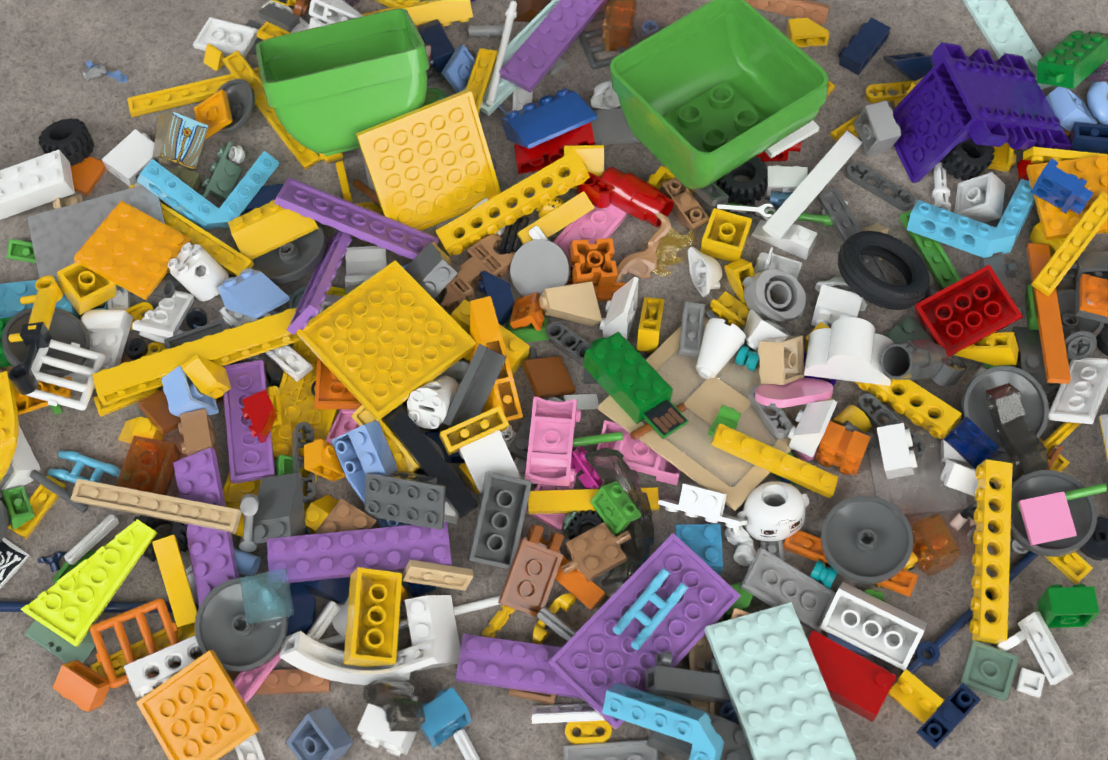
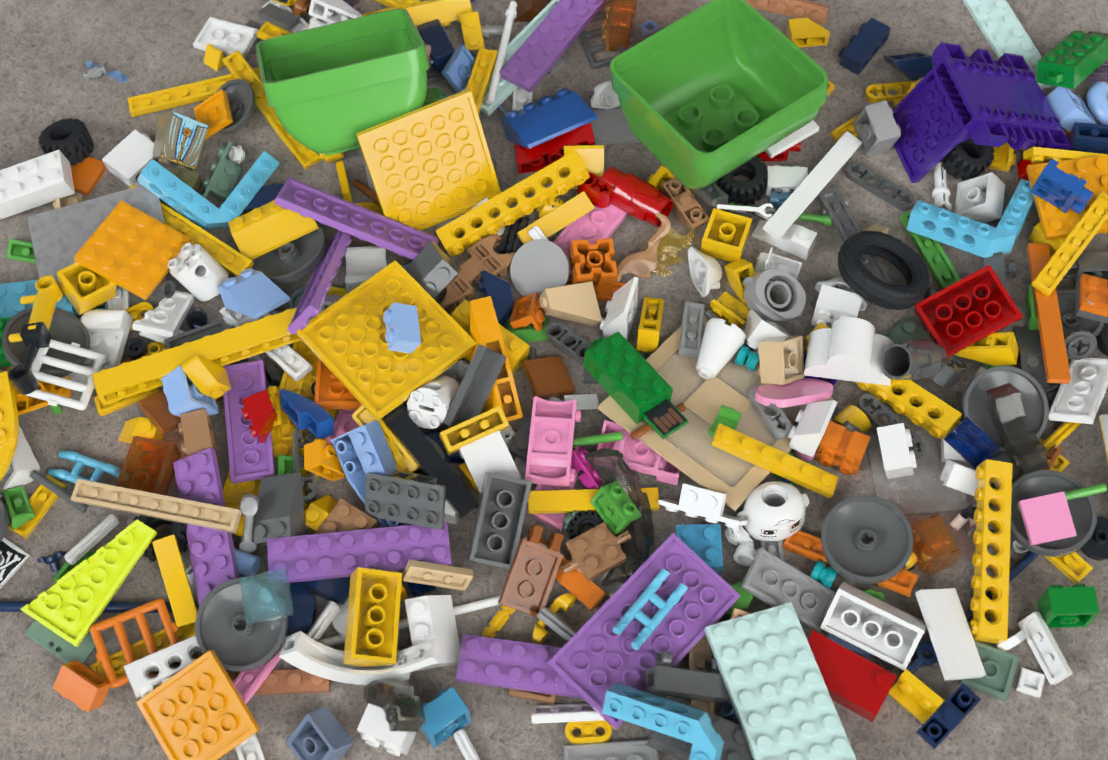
none -> blue slope [280,389,334,439]
none -> light blue brick [383,302,421,354]
none -> yellow plate [460,11,485,52]
none -> white tile [915,588,986,680]

